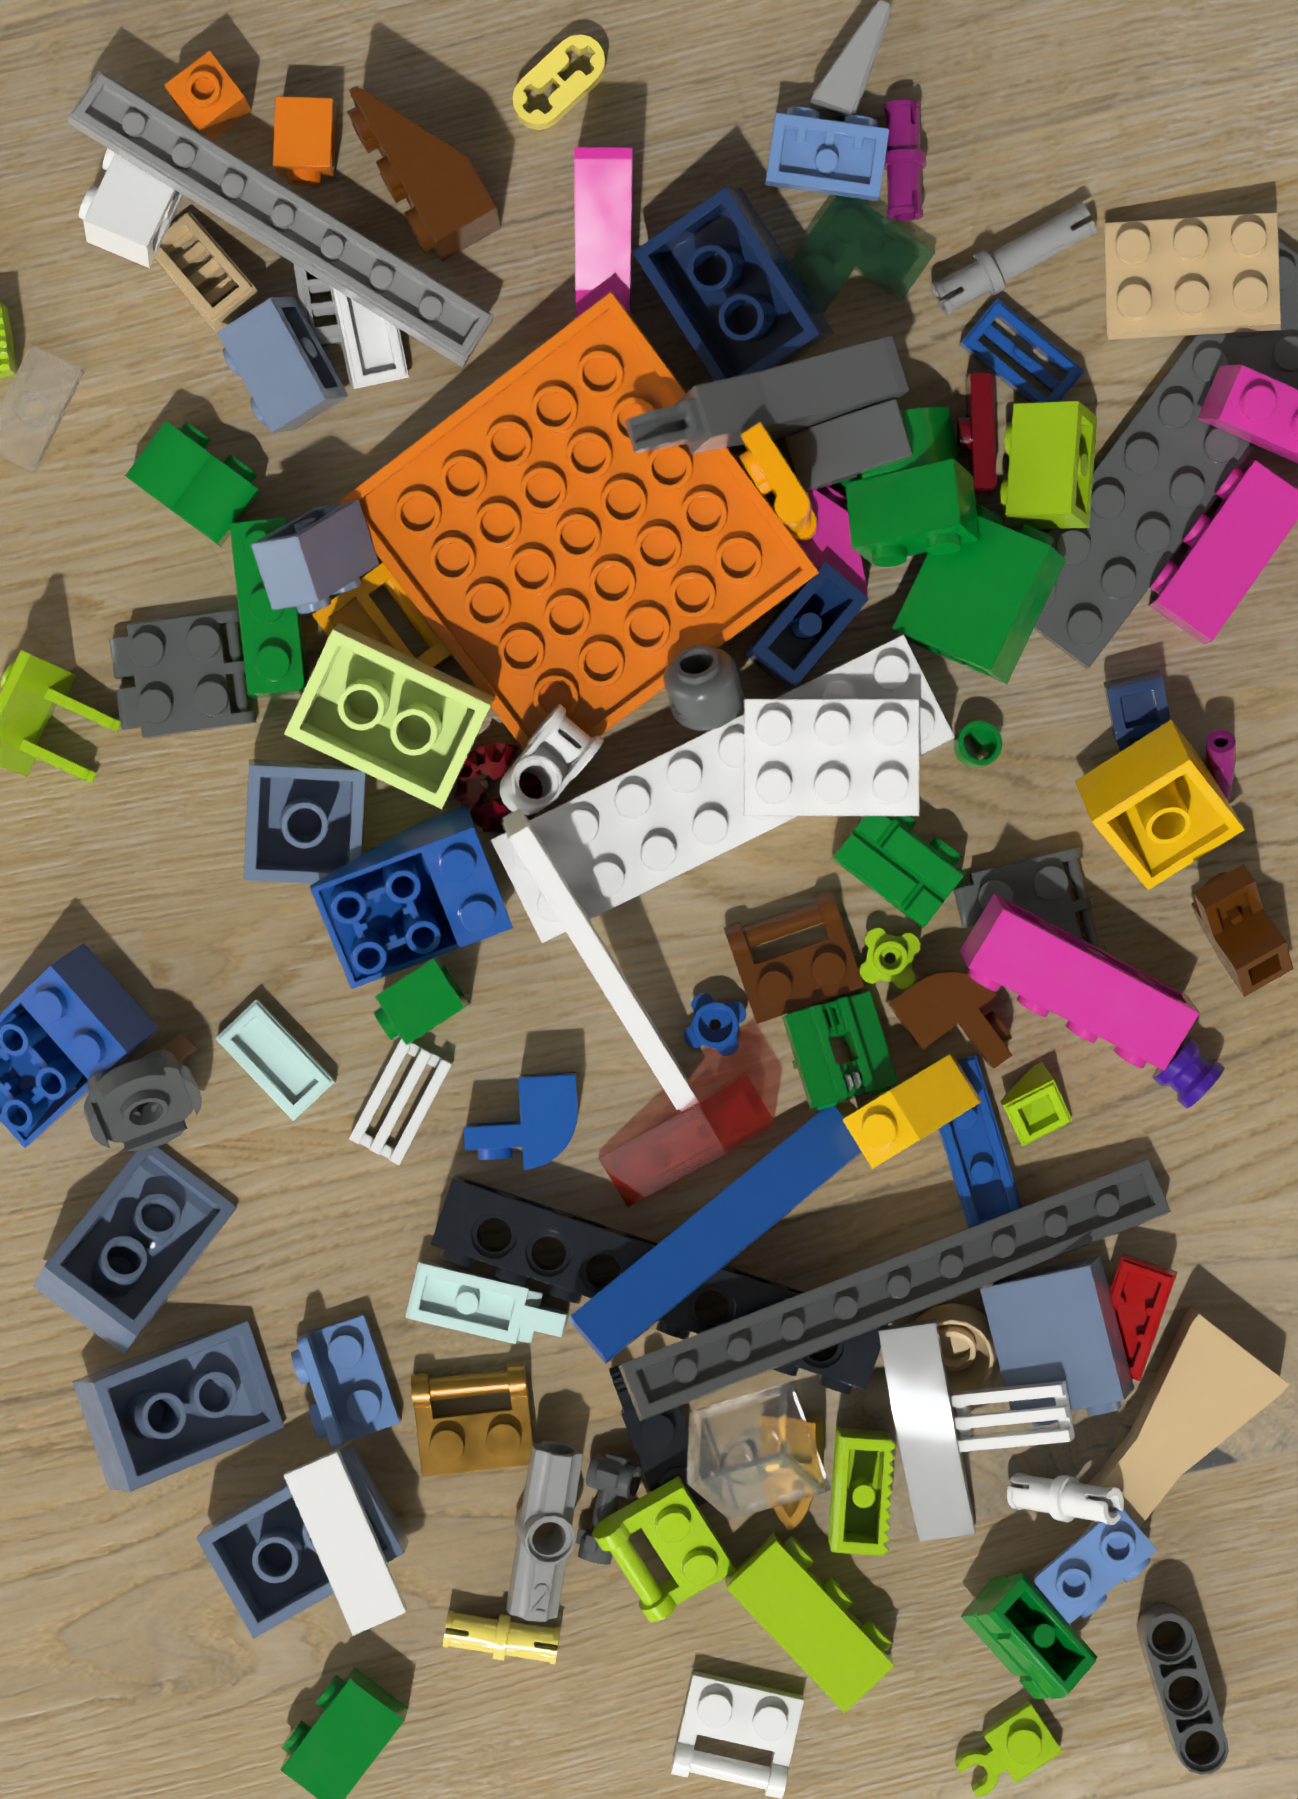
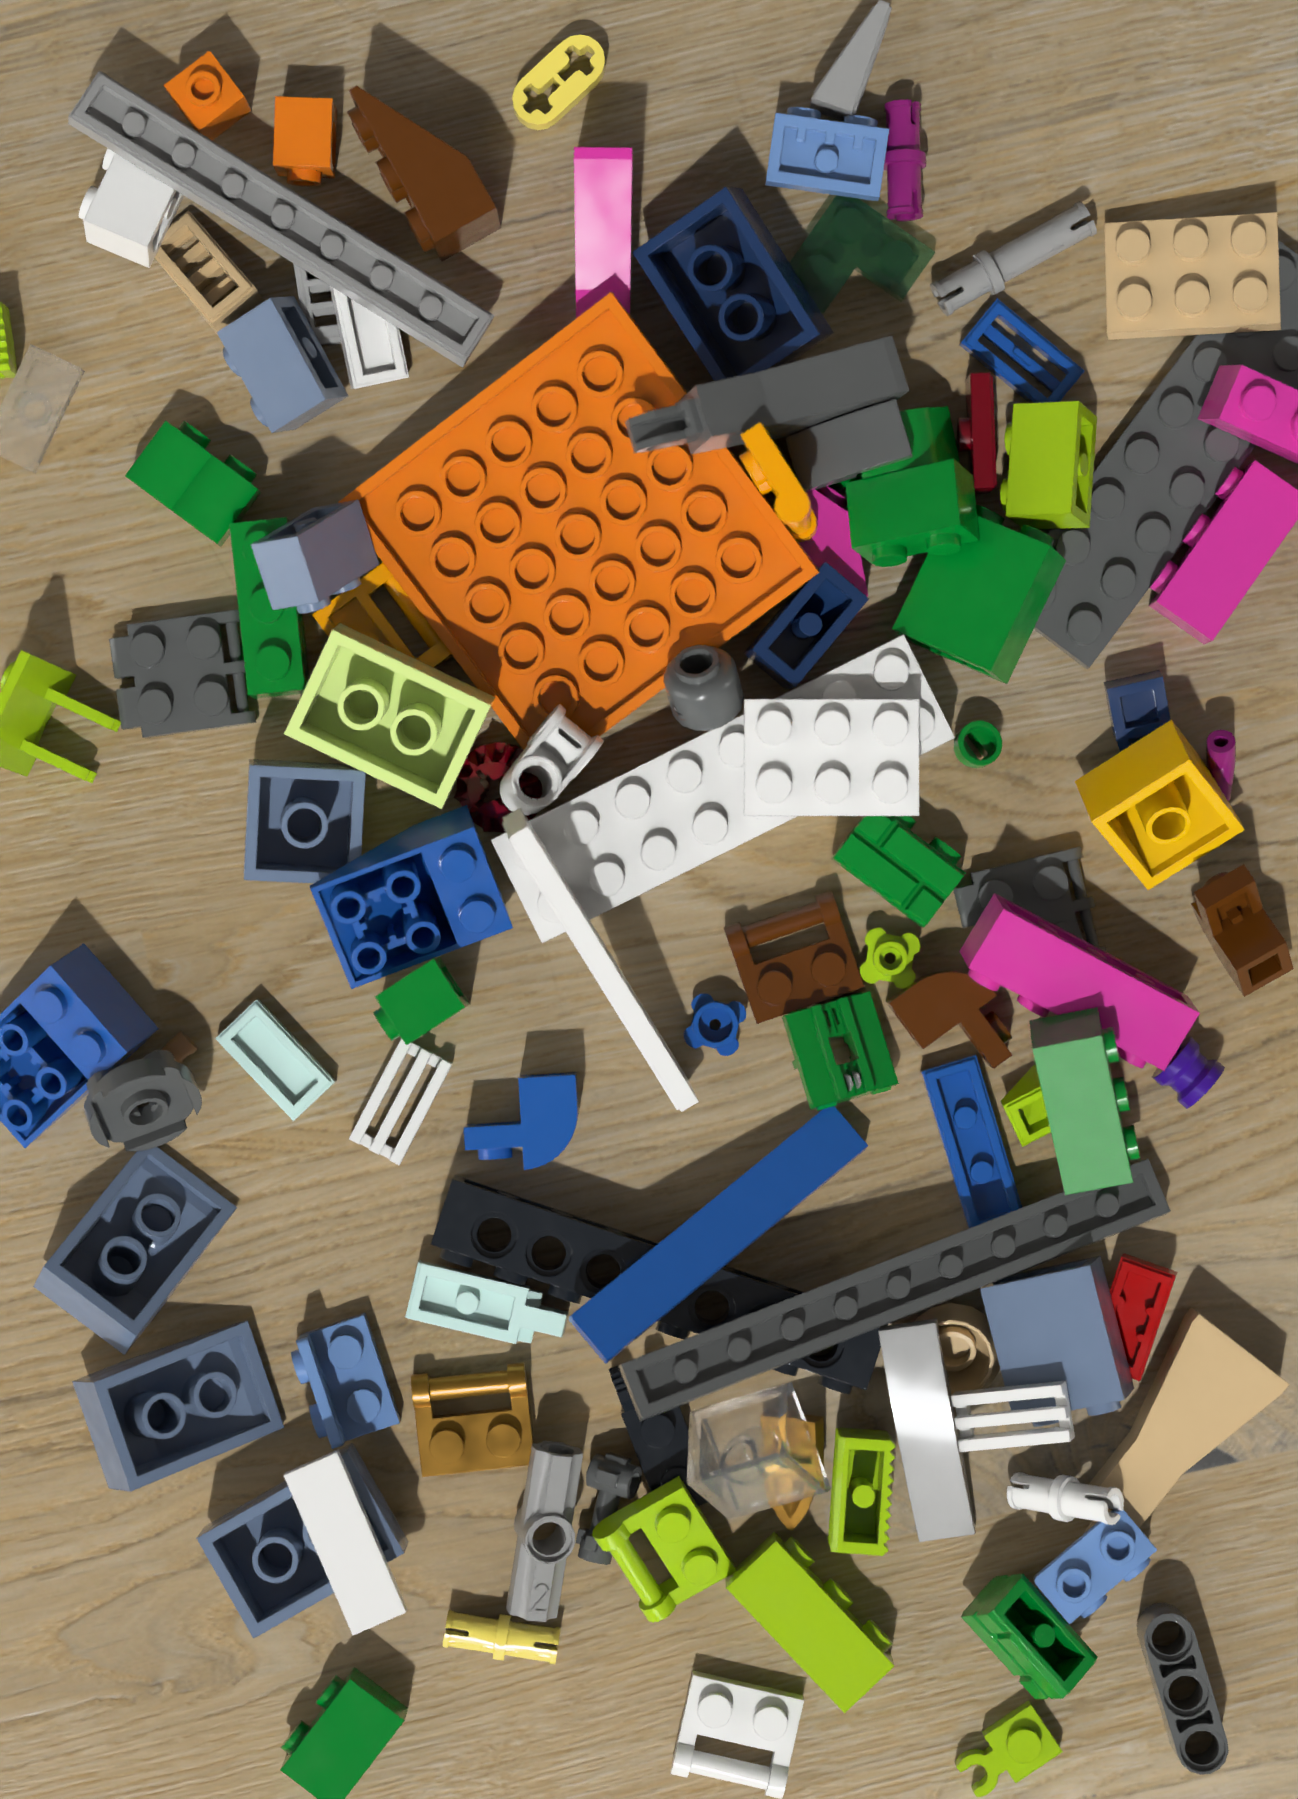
clear red slope [599,1072,776,1207] -> none
yellow slope [842,1053,982,1169] -> none
none -> brick [1029,1007,1141,1195]

